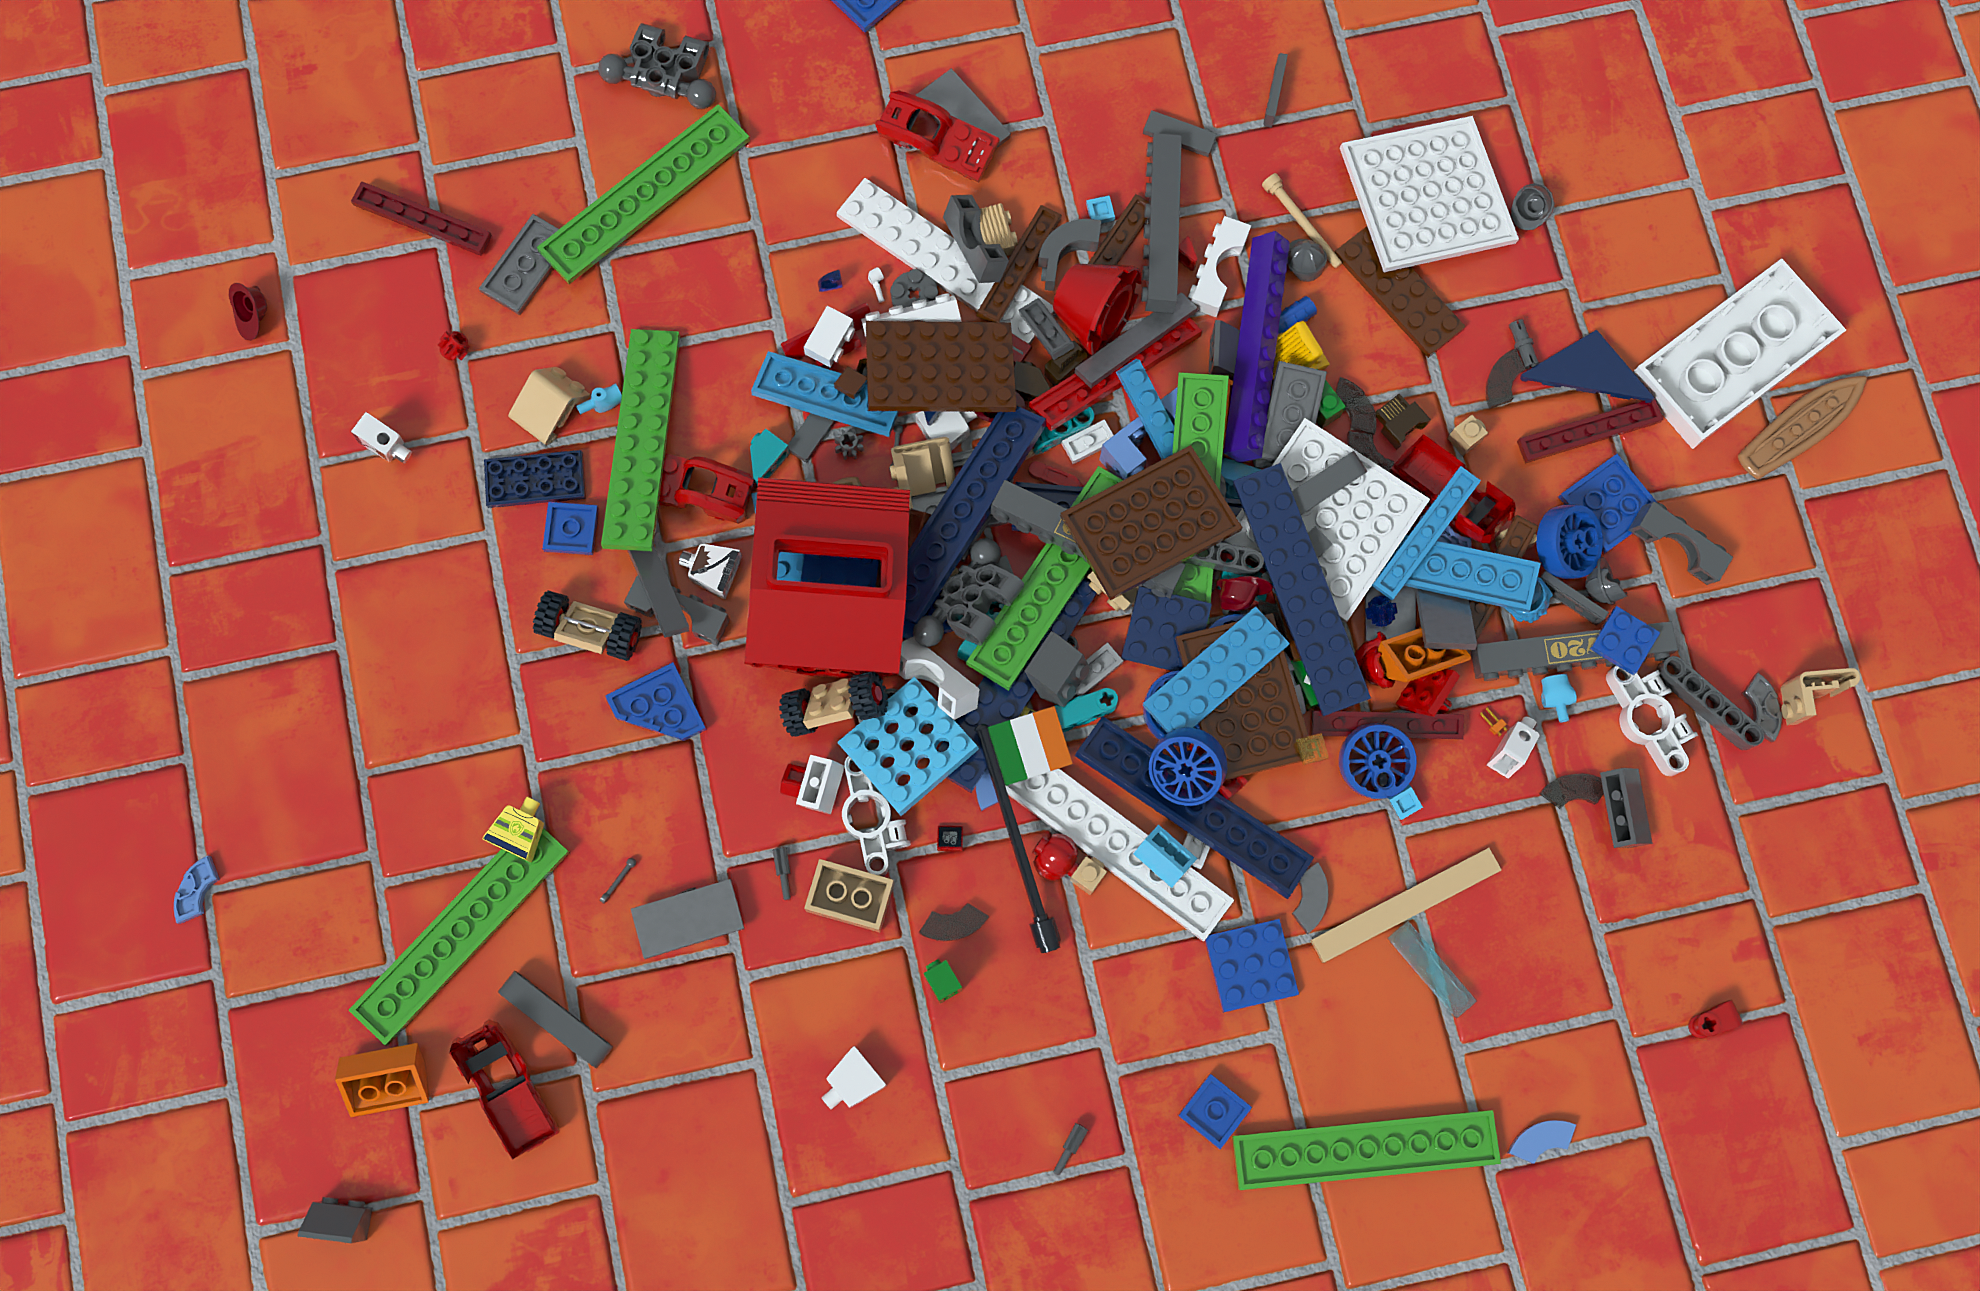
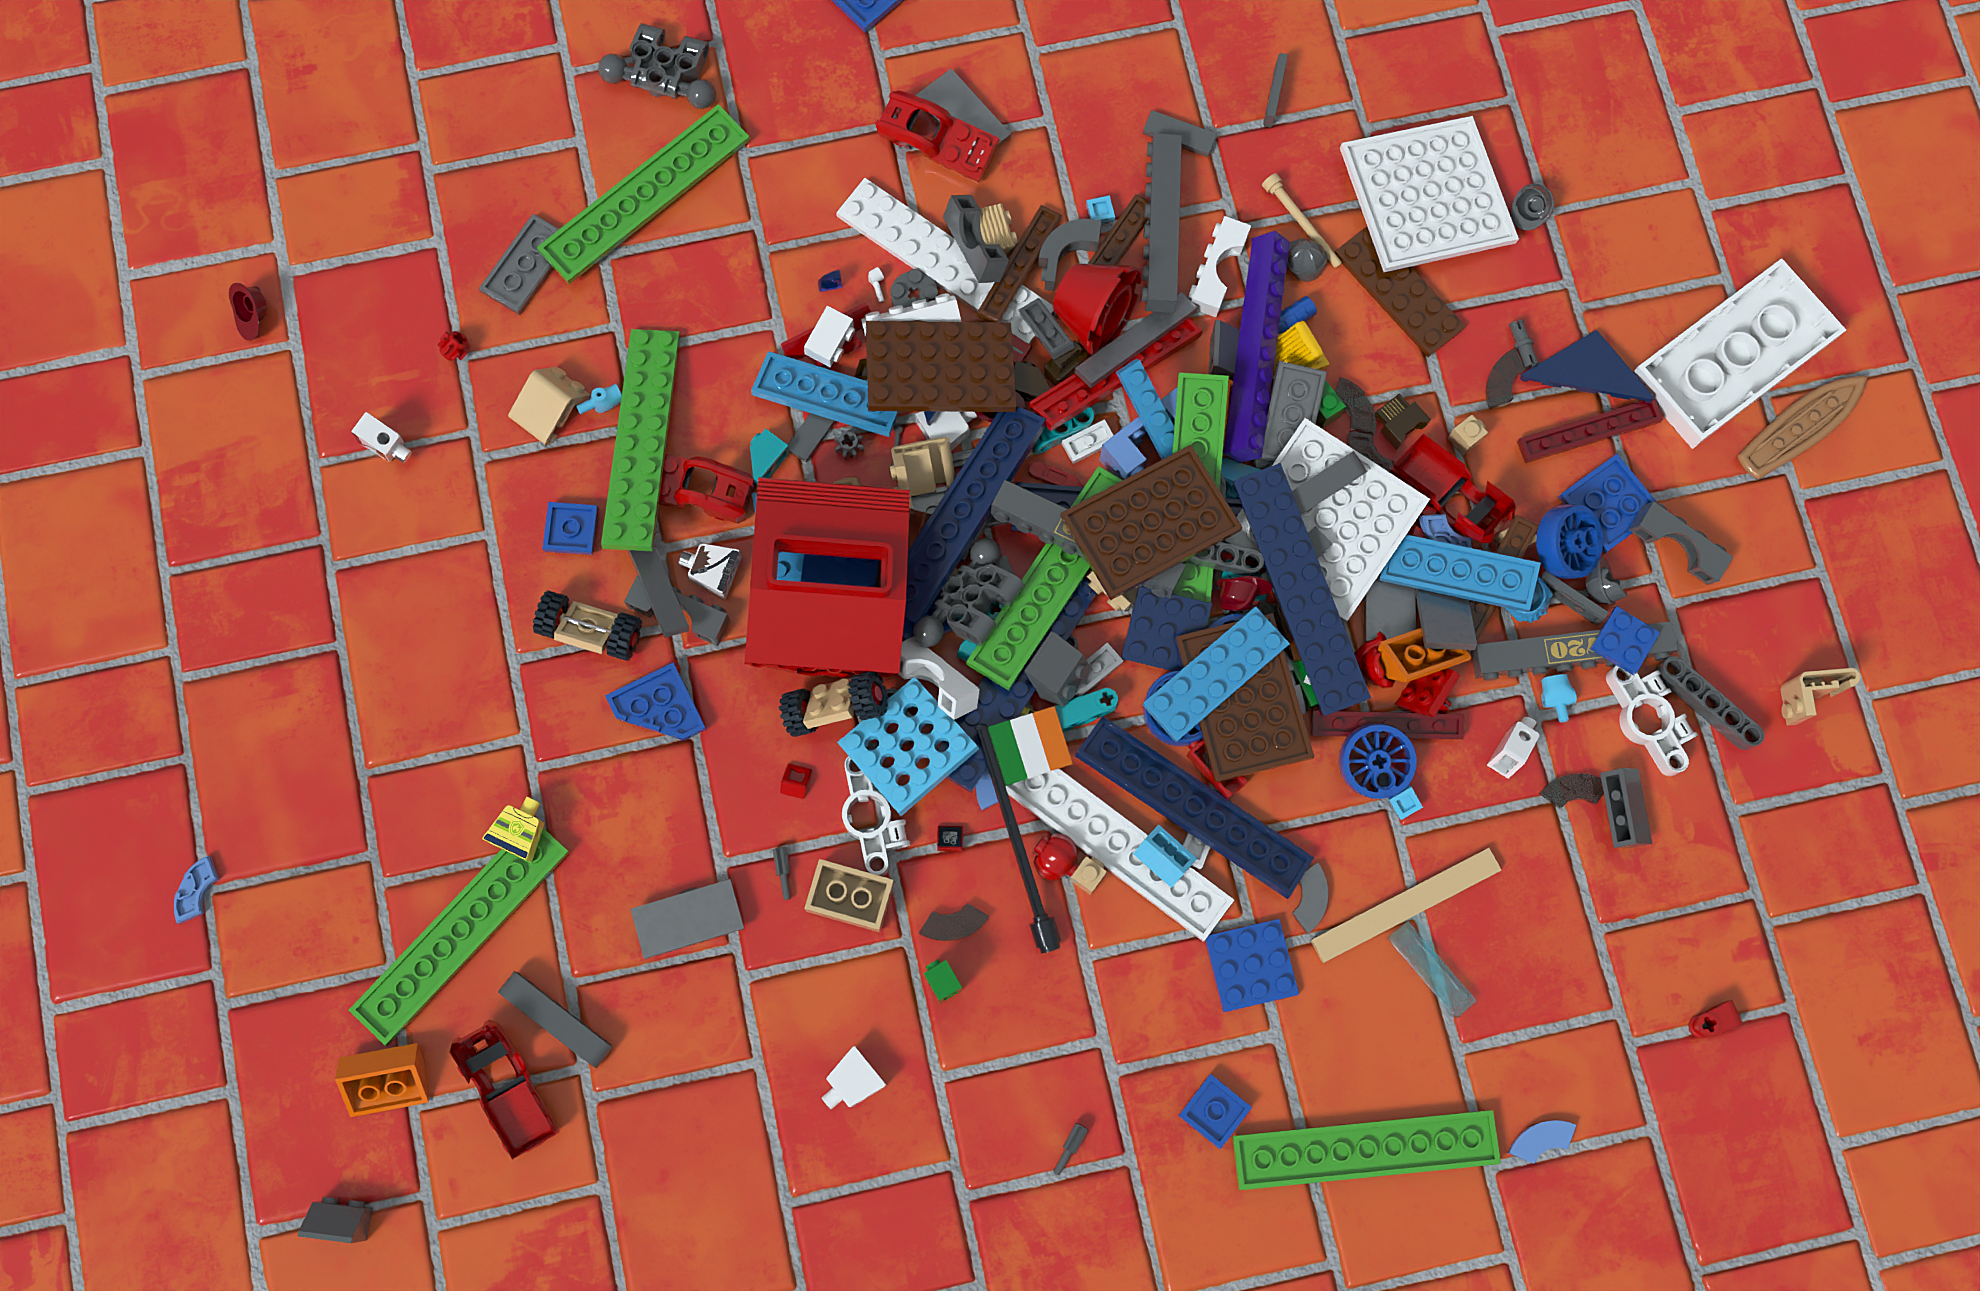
dark red plate [351,181,492,256] -> none
dark blue tile [484,450,586,508] -> none
dark grey hinge [600,858,636,904] -> none
white brick [796,755,845,814] -> none
reddish brown tile [834,367,867,399] -> none
blue piece [1149,727,1227,806] -> none
red slope [1178,236,1198,271] -> none
clear yellow tile [1296,733,1329,765] -> none
clear blue gear [1365,596,1398,627] -> none
dark azure plate [1372,466,1481,600] -> none
piece [1480,708,1507,737] -> none
flat silver tile [1742,673,1782,742] -> none

